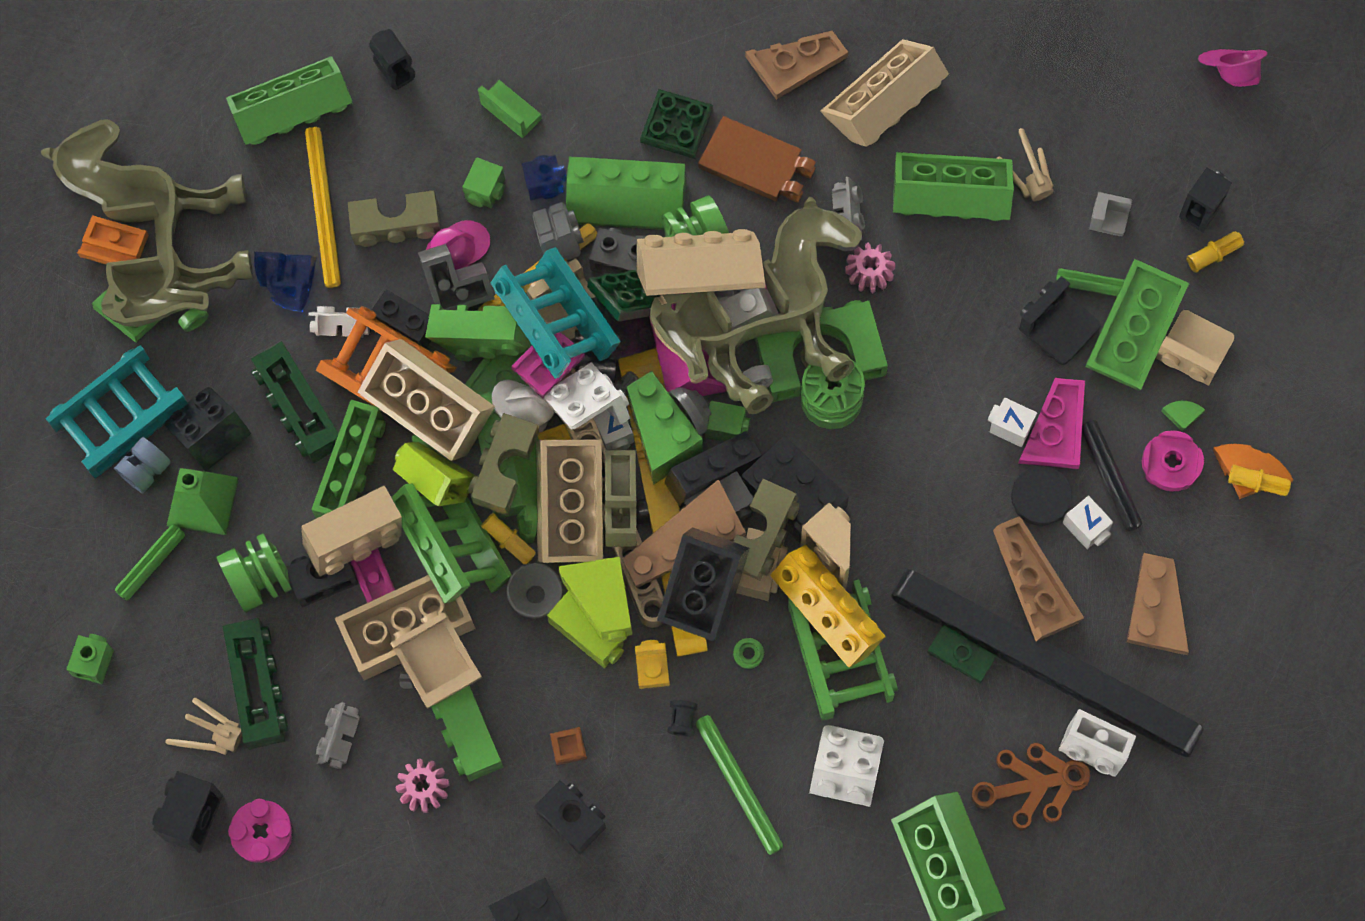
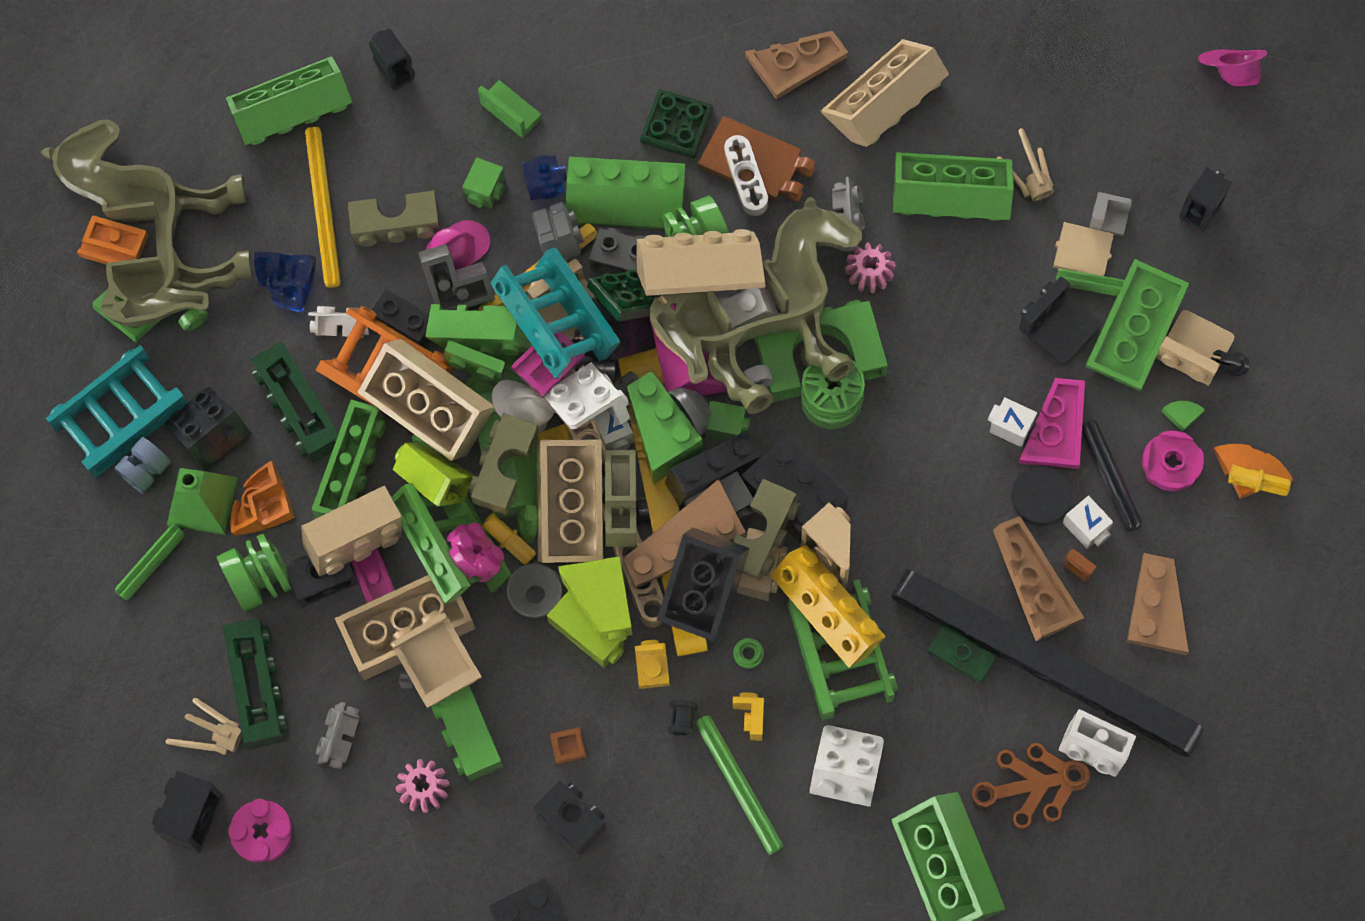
bright green brick [66,634,114,684] -> none
yellow axle [1186,231,1244,273] -> none
none -> orange brick [230,461,295,536]
none -> bright green wing [444,340,505,387]
none -> dark pink plate [447,522,504,582]
none -> white beam [724,135,768,216]
none -> yellow bracket [733,692,764,741]
none -> tan piece [1053,222,1114,276]
none -> dark orange tile [1063,548,1097,582]
none -> black pin [1210,350,1250,377]

